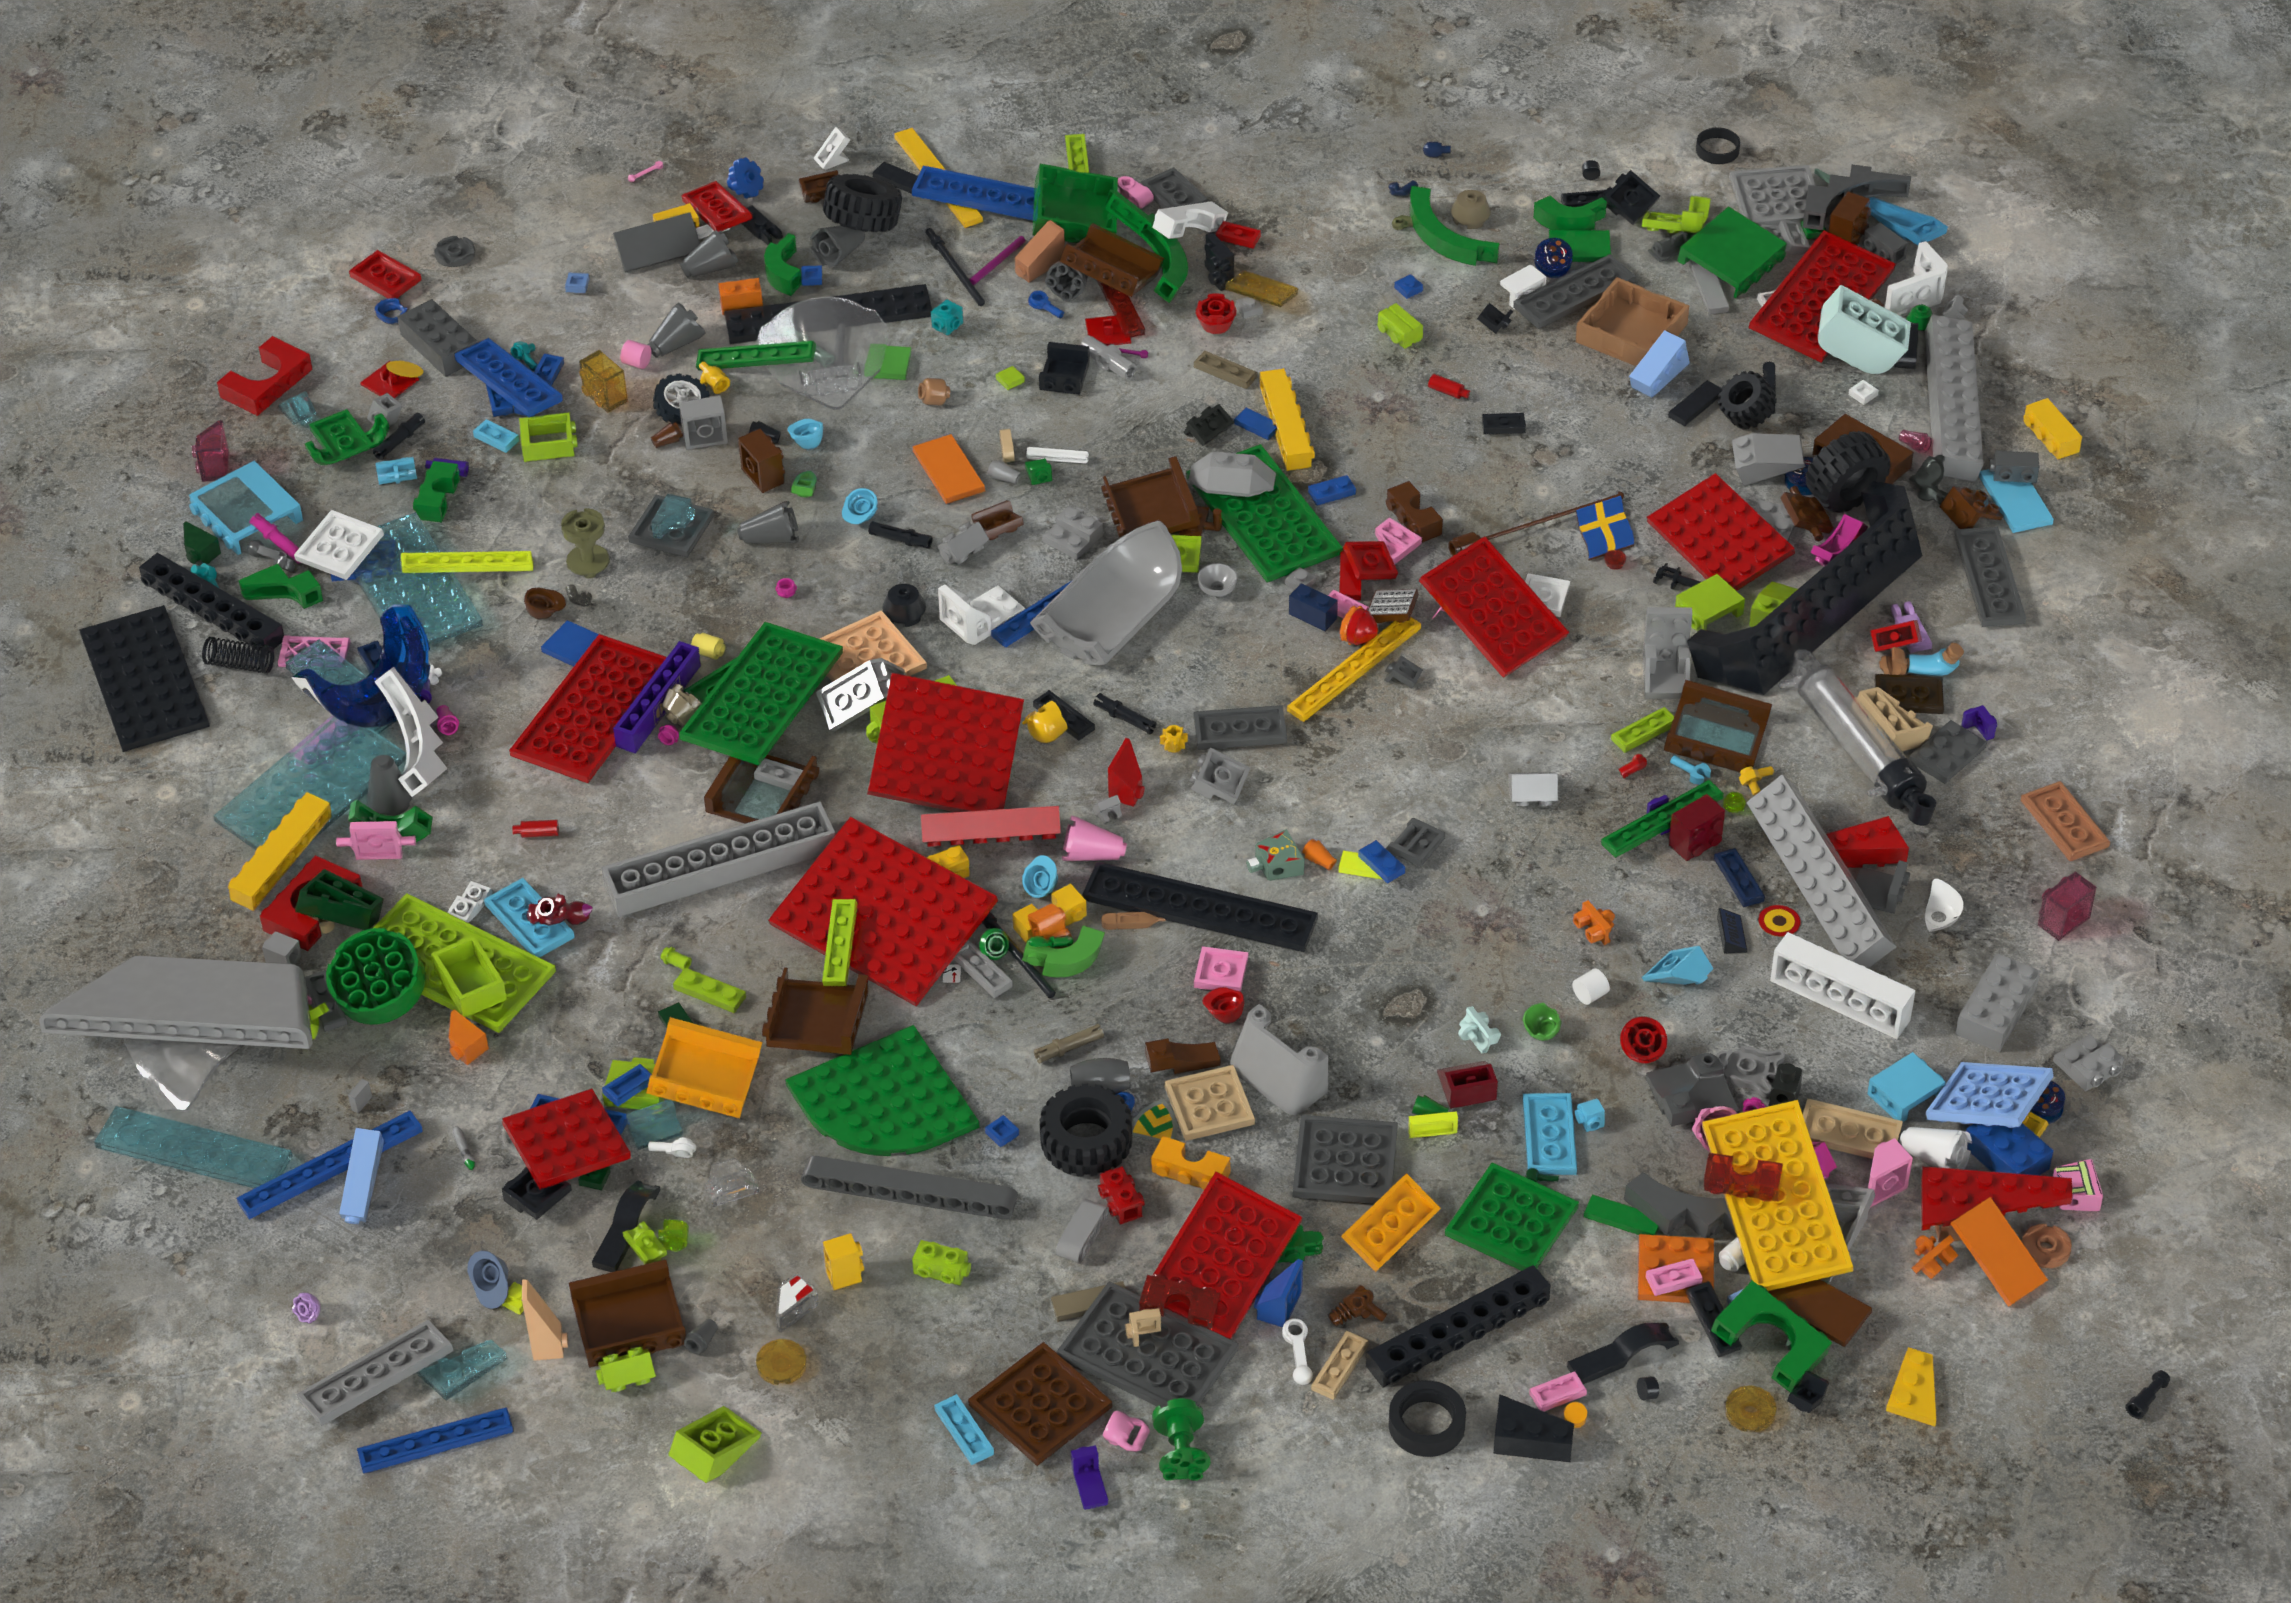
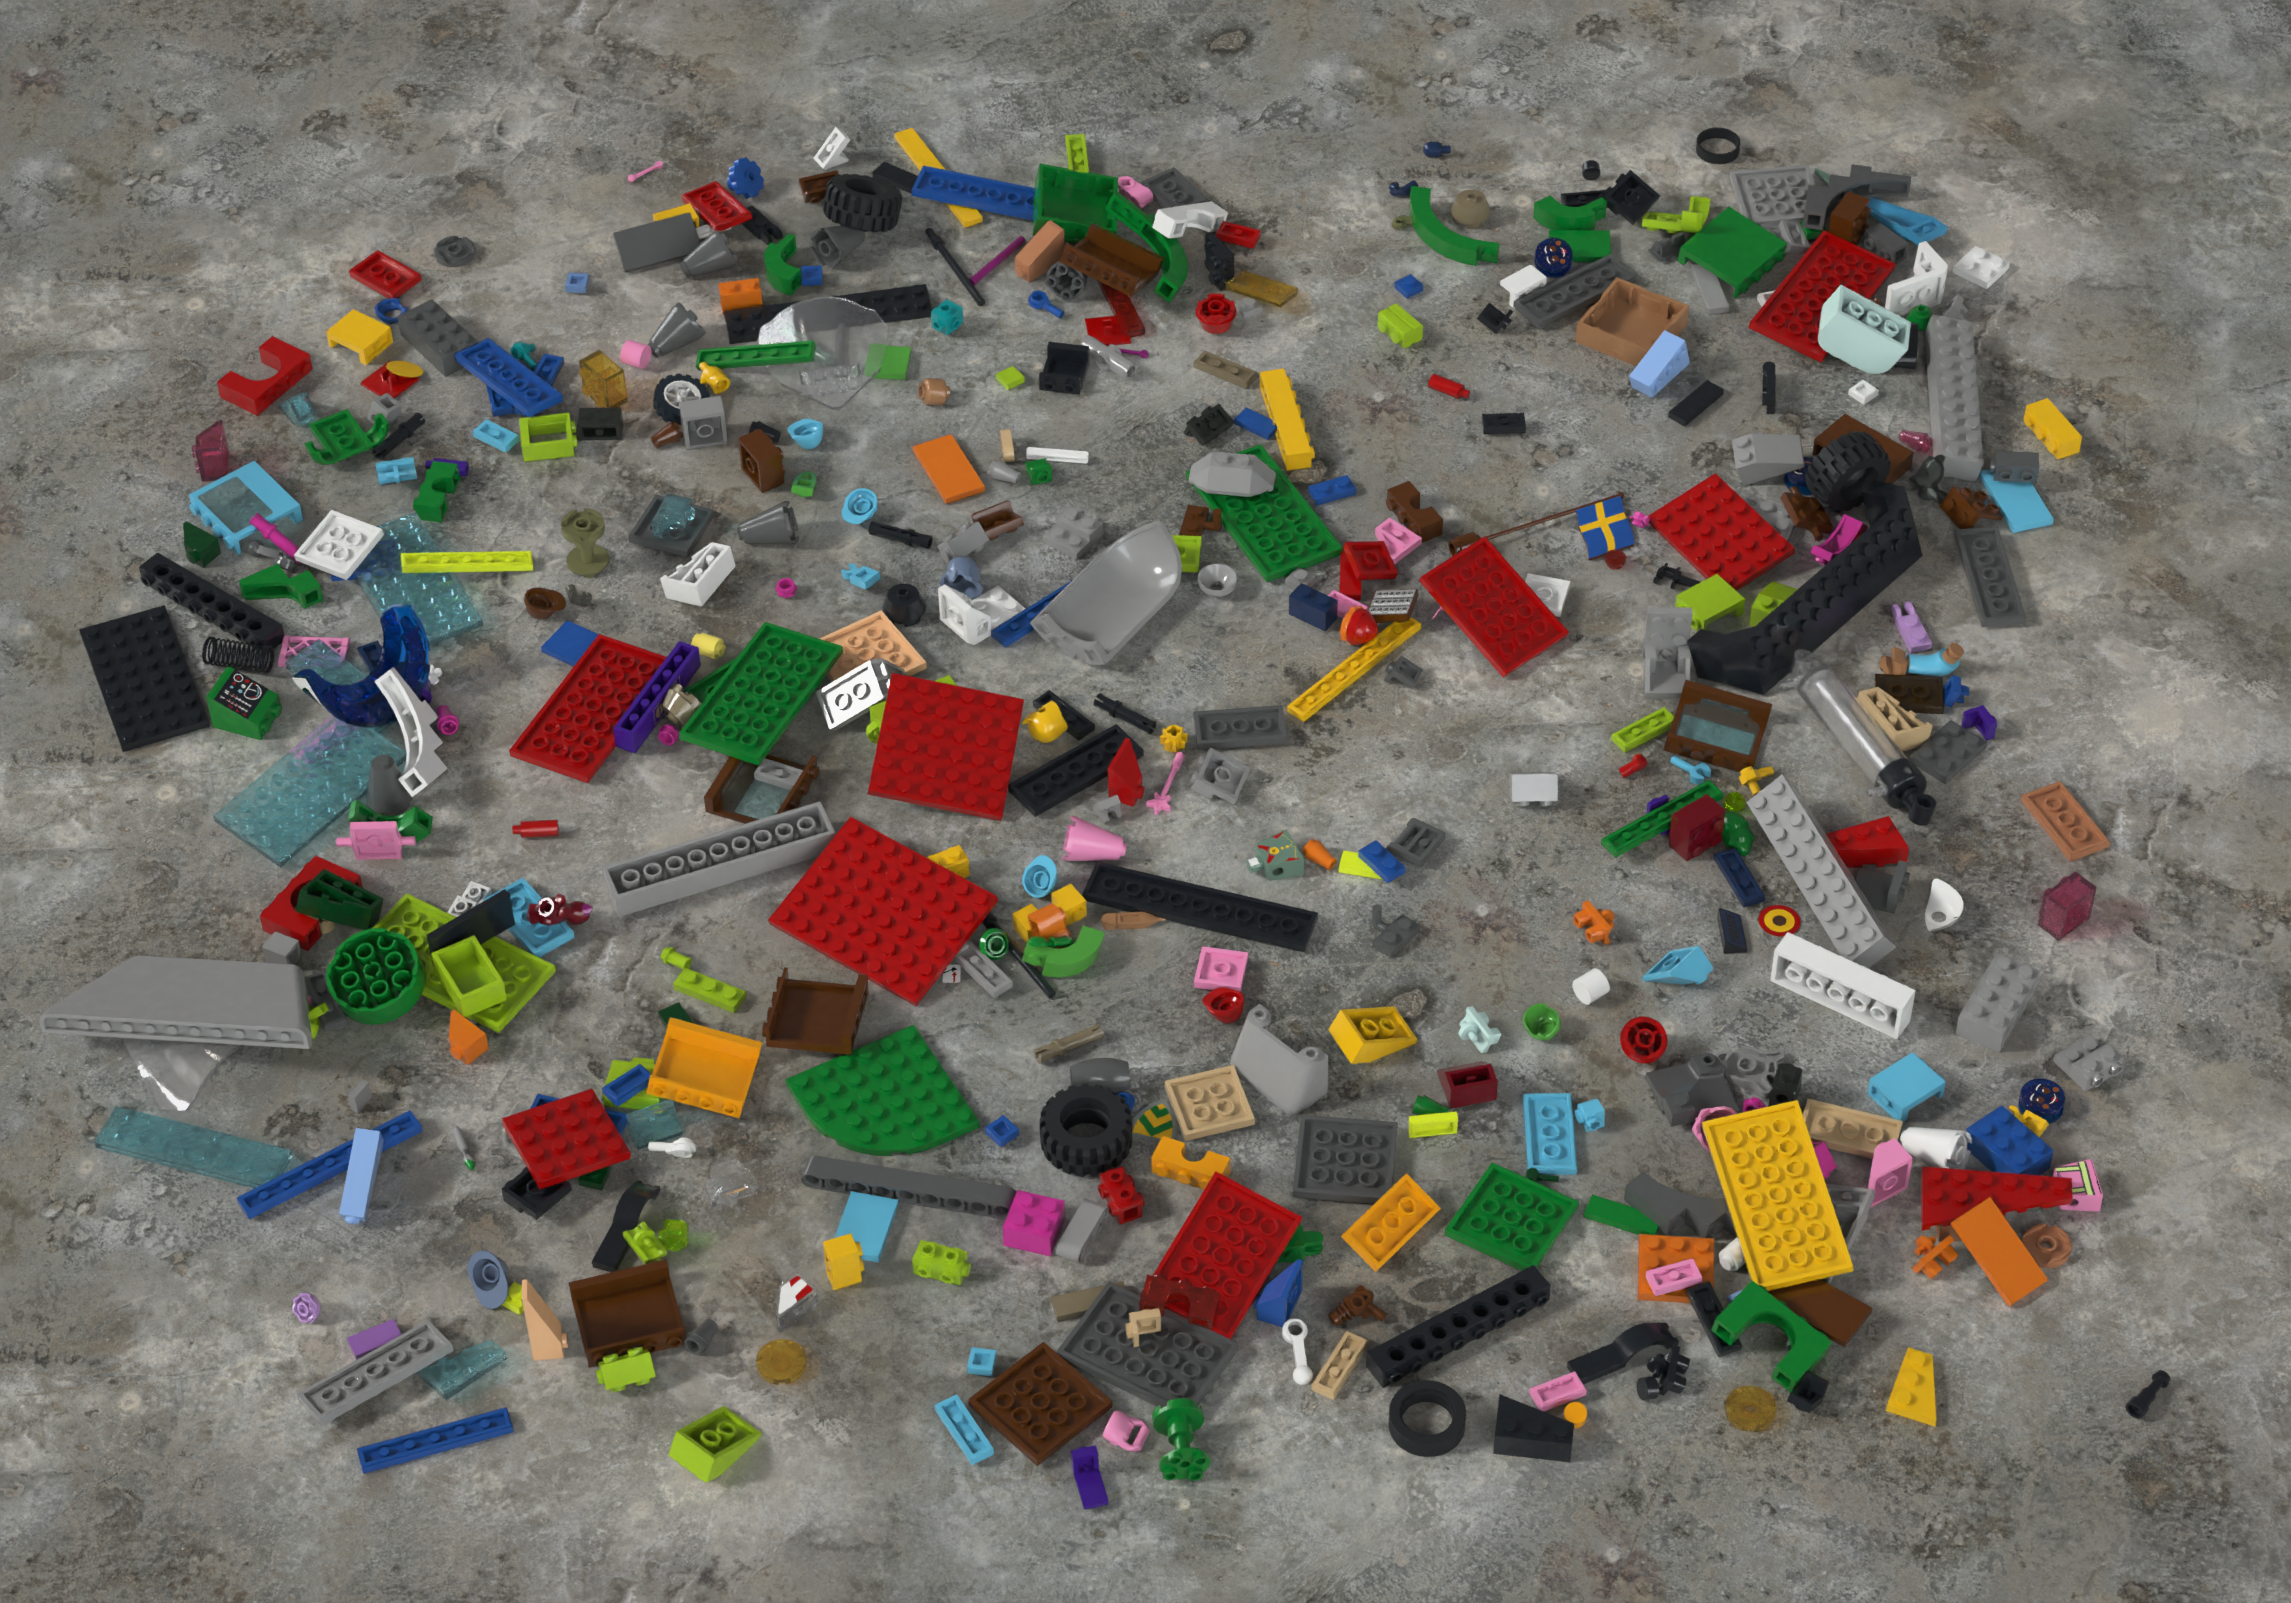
teal piece [191,563,219,588] -> none
yellow brick [228,792,332,911] -> none
lime plate [822,899,857,986] -> none
brick [921,806,1061,847] -> none
reddish brown panel [1101,456,1200,538] -> none
reddish brown slope [1145,1038,1221,1074] -> none
clear red arch [1704,1153,1783,1202] -> none
black tyre [1718,371,1777,429] -> none
red brick [1870,620,1922,652] -> none
light blue plate [1926,1062,2054,1128] -> none
none -> green slope [206,667,282,740]
none -> yellow panel [326,309,393,365]
none -> medium lavender tile [347,1319,402,1360]
none -> black tile [427,889,515,967]
none -> pearl dark grey brick [577,407,623,441]
none -> white wedge [660,542,736,607]
none -> medium azure tile [835,1191,899,1263]
none -> medium azure plate [841,563,881,590]
none -> sand blue hair [940,556,984,600]
none -> medium azure plate [967,1347,997,1377]
none -> dark pink brick [1003,1190,1065,1257]
none -> black plate [1008,724,1144,817]
none -> bright pink piece [1146,752,1185,815]
none -> yellow slope [1328,1006,1418,1064]
none -> dark grey plate [1372,905,1420,958]
none -> dark pink plate [1630,511,1651,529]
none -> black hips [1647,1344,1690,1396]
none -> green arm [1722,811,1754,856]
none -> blue tile [1943,675,1970,707]
none -> white plate [1952,246,2010,289]

